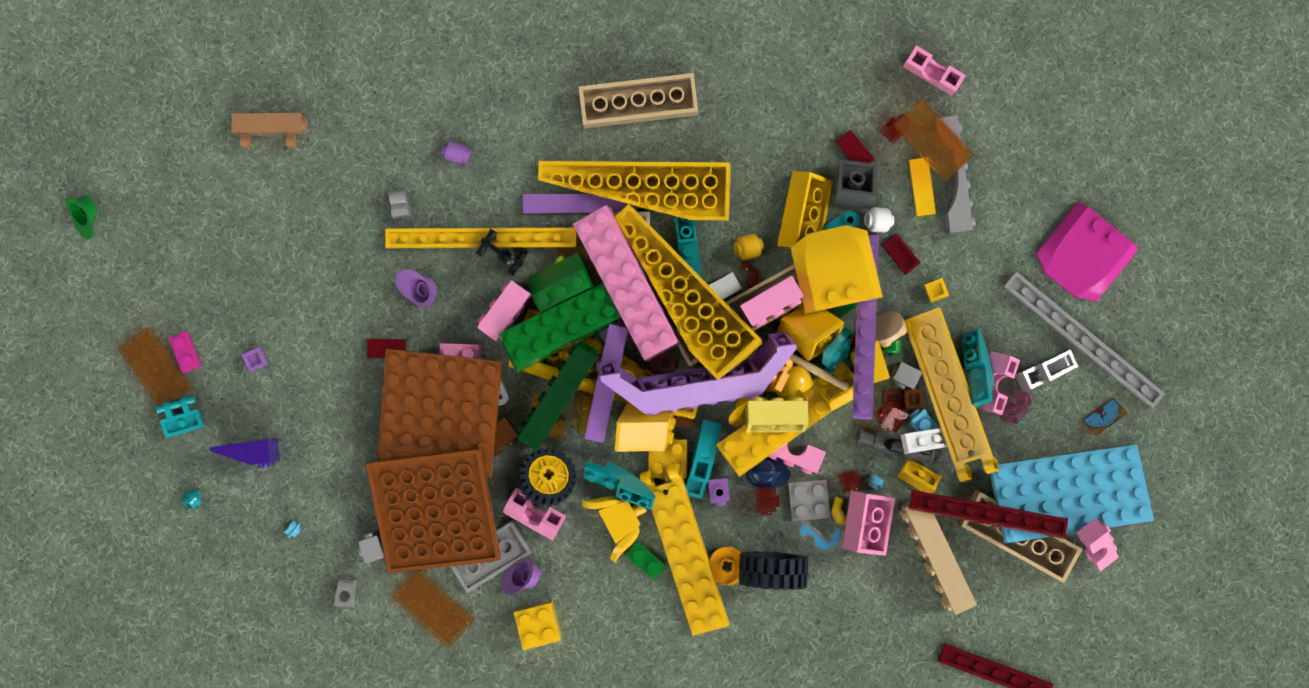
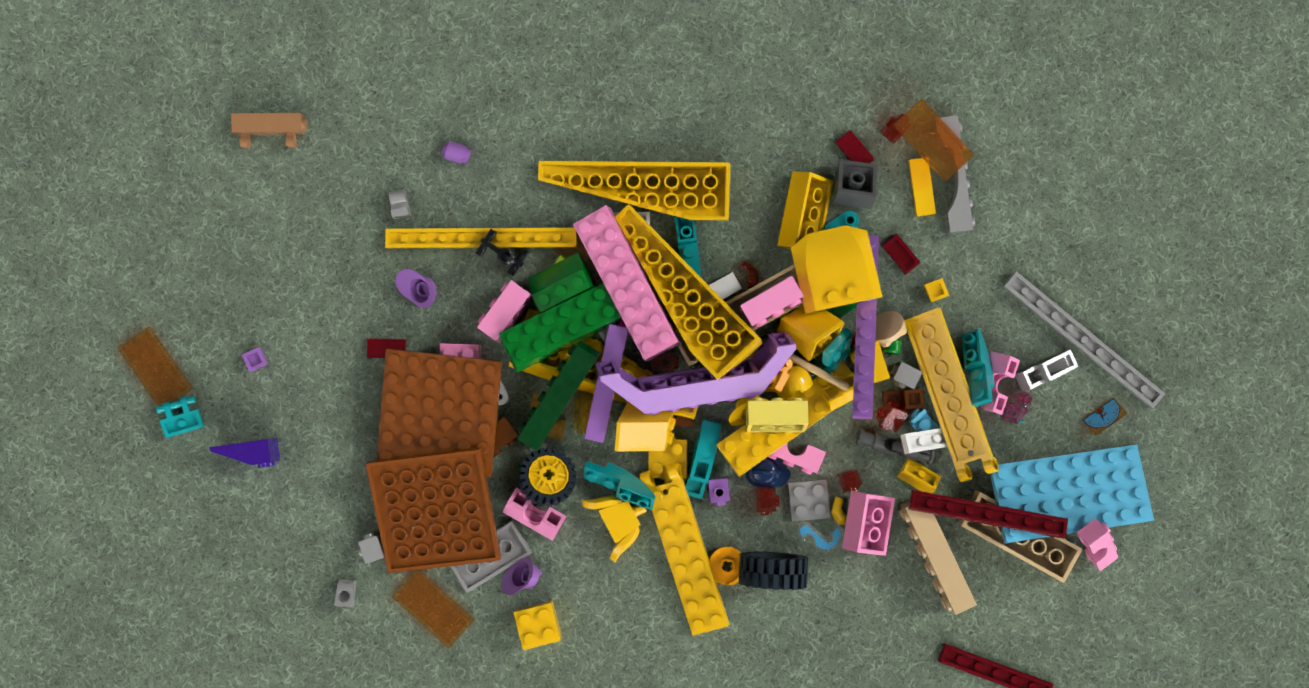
green piece [66,195,98,240] -> none
dark pink plate [169,331,202,373] -> none
teal plate [181,490,201,510] -> none
medium azure plate [284,520,301,538] -> none
medium lavender tile [523,194,638,214] -> none
tan brick [579,73,698,129] -> none
green plate [625,541,667,581] -> none
yellow head [734,234,764,260] -> none
white head [864,207,894,233] -> none
medium azure plate [866,473,885,490] -> none
bright pink arch [903,45,966,96] -> none
dark pink wedge [1036,201,1138,302] -> none

